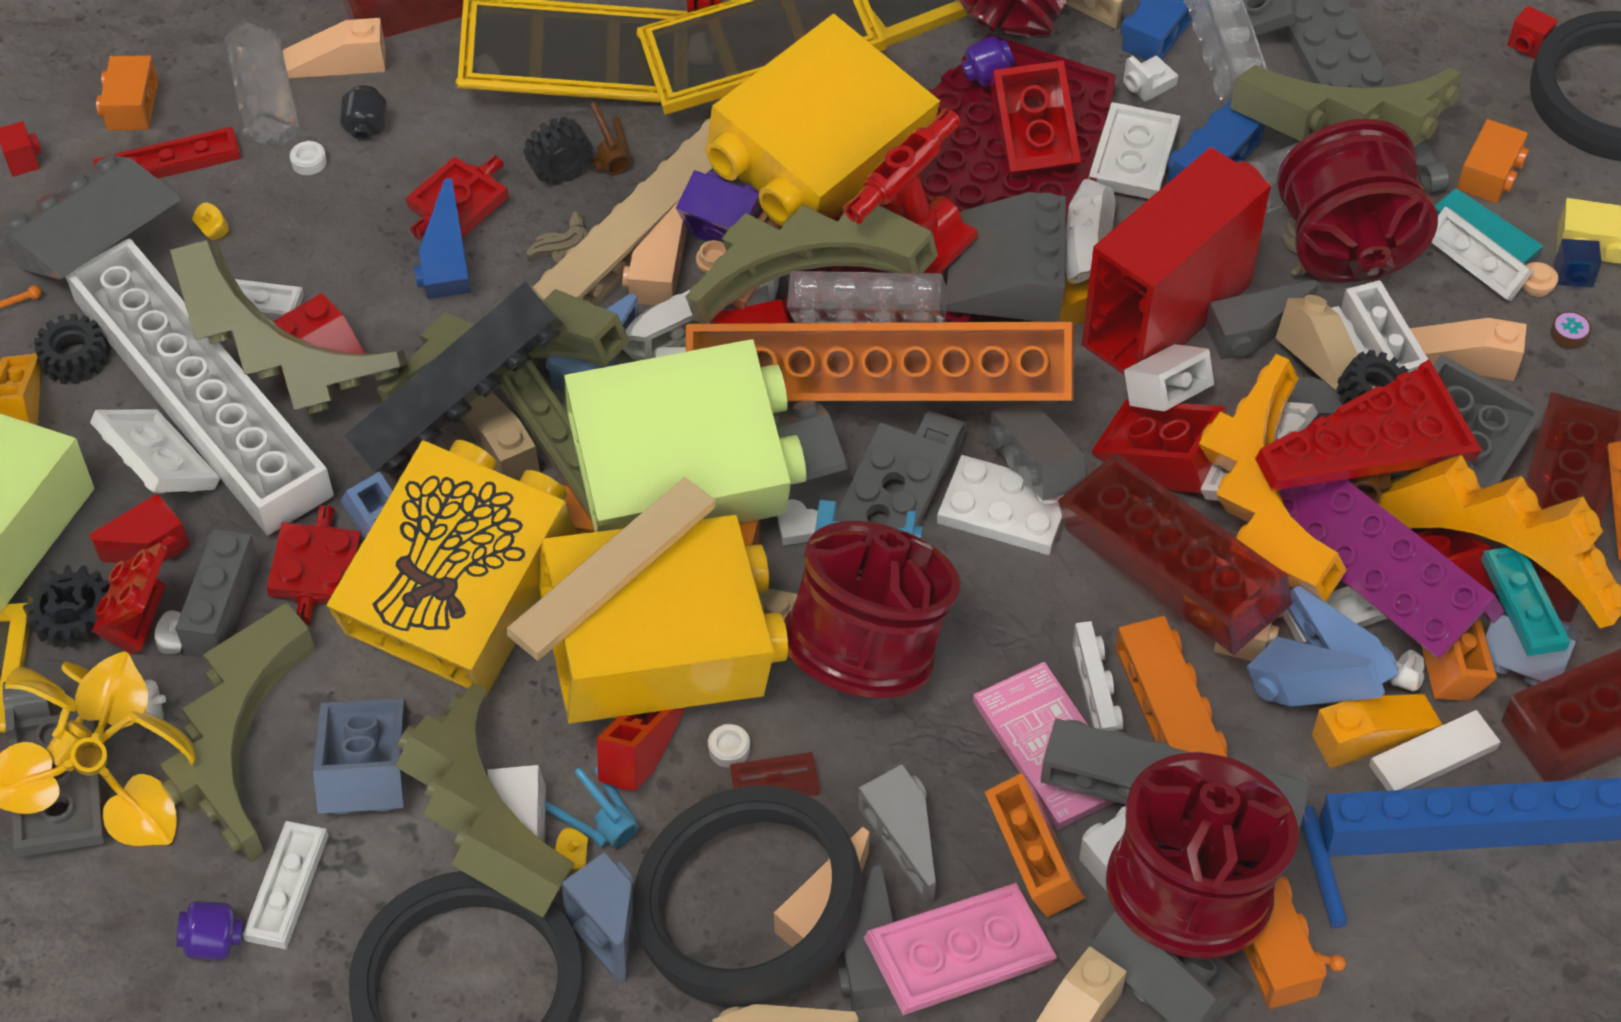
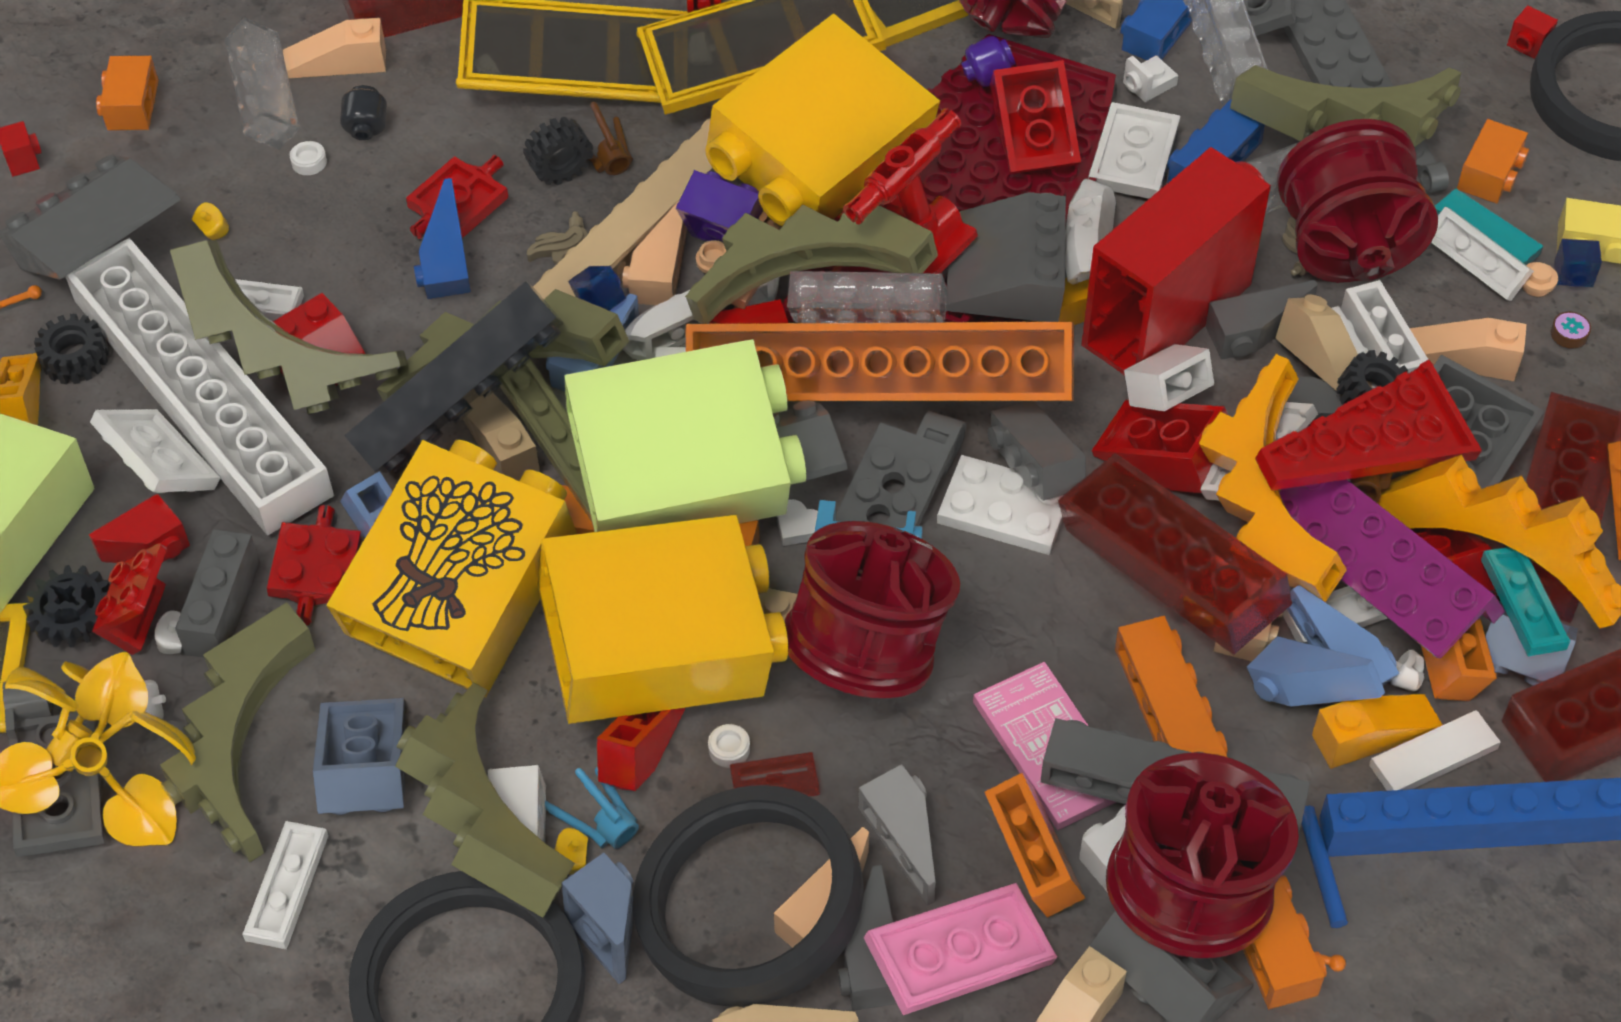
red tile [93,126,241,179] -> none
dark purple head [176,901,242,960] -> none
tan tile [507,477,715,661] -> none
white plate [1072,621,1123,731] -> none
none -> clear blue plate [568,266,626,311]

